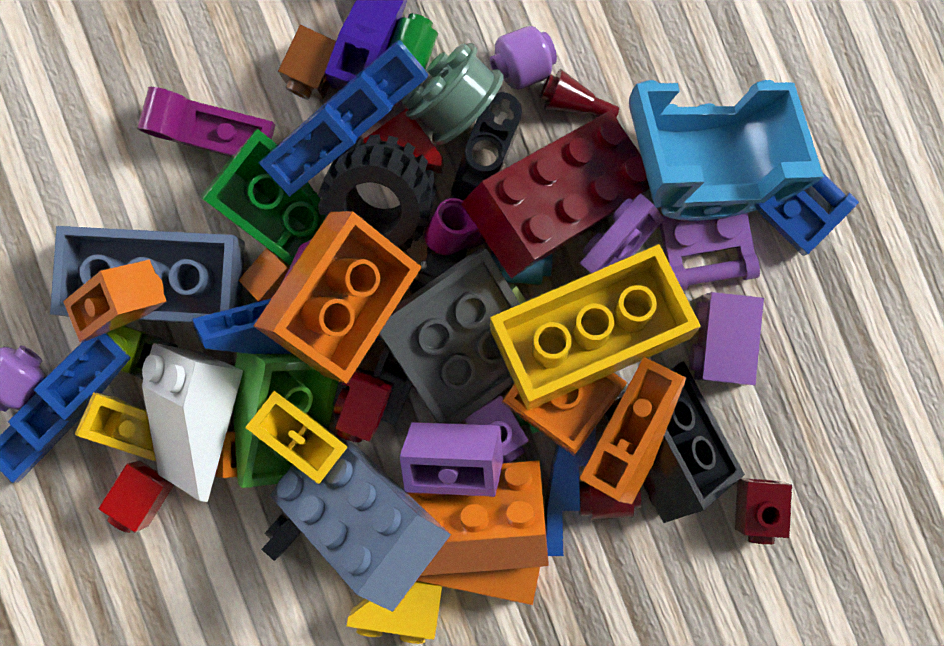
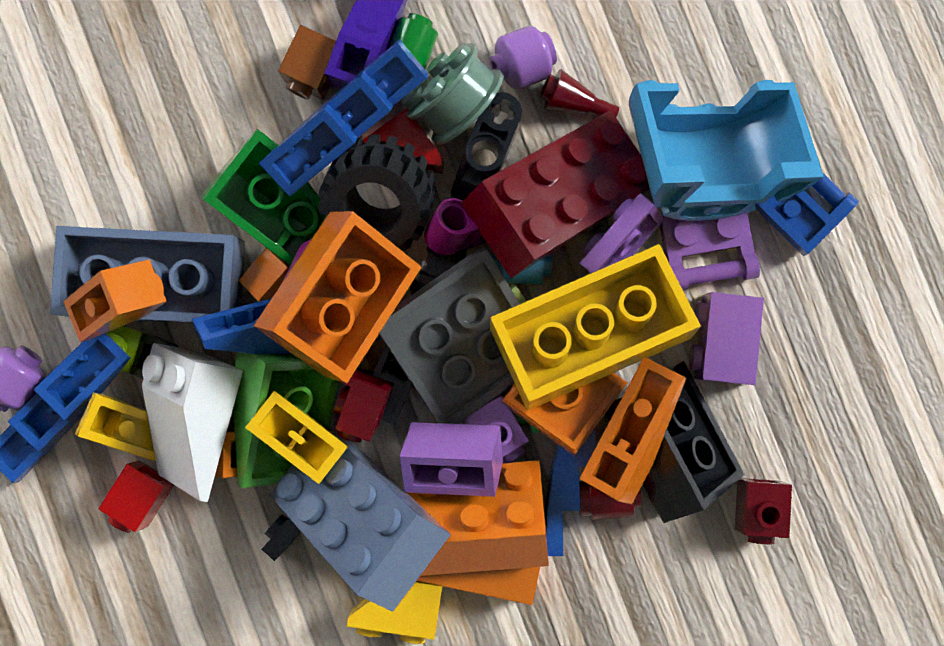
magenta plate [137,86,276,157] -> none

